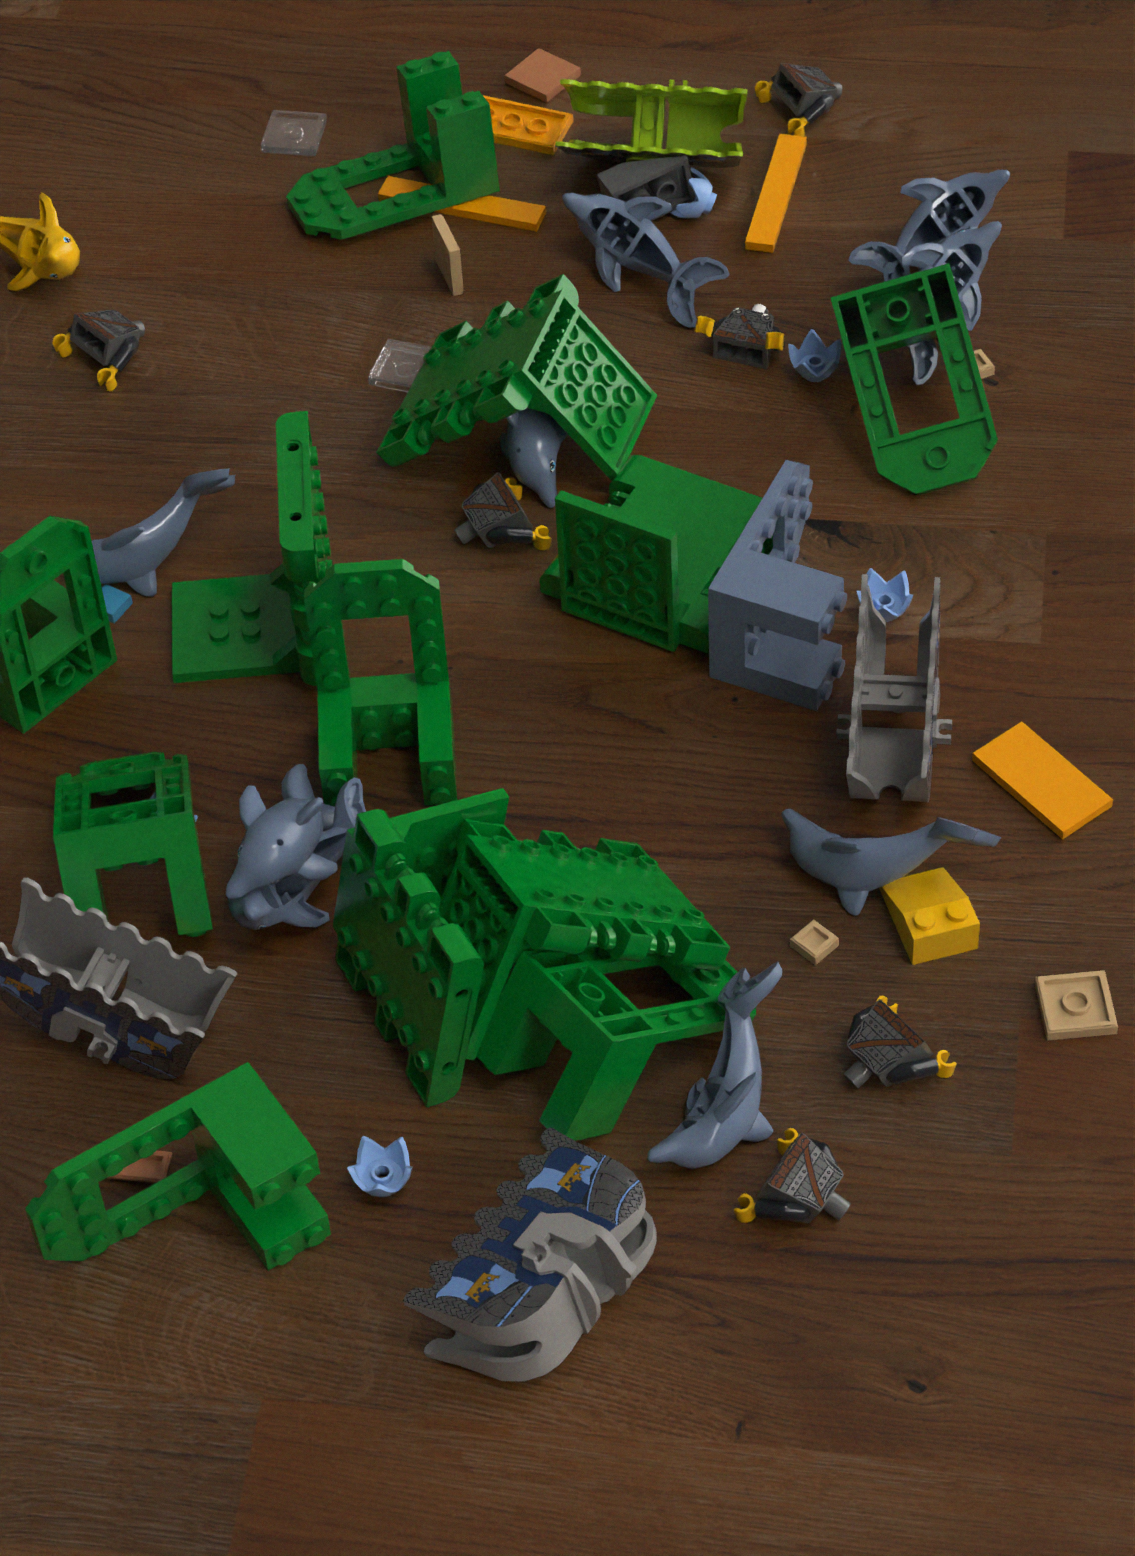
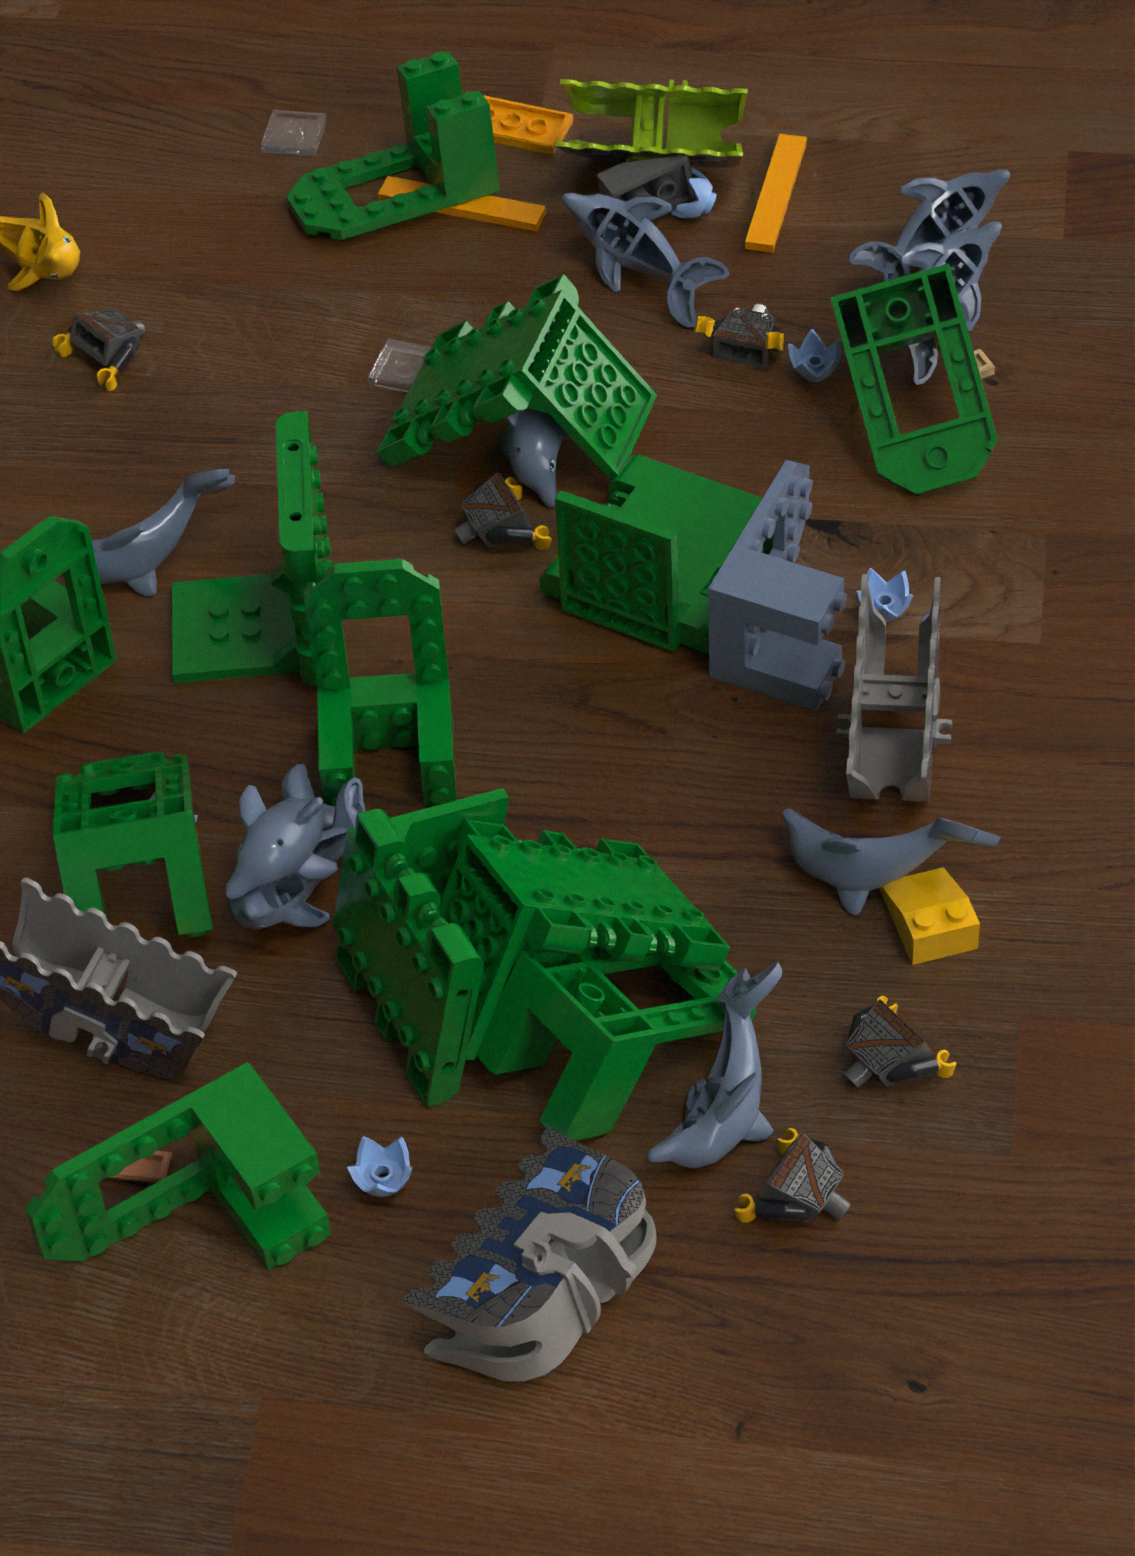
dark azure tile [102,584,133,623] -> none
tan tile [432,214,464,296] -> none
nougat tile [504,48,581,103] -> none
torso [755,63,842,136] -> none
tan tile [790,920,839,965] -> none
light orange tile [972,721,1113,840] -> none
tan tile [1035,970,1118,1040] -> none

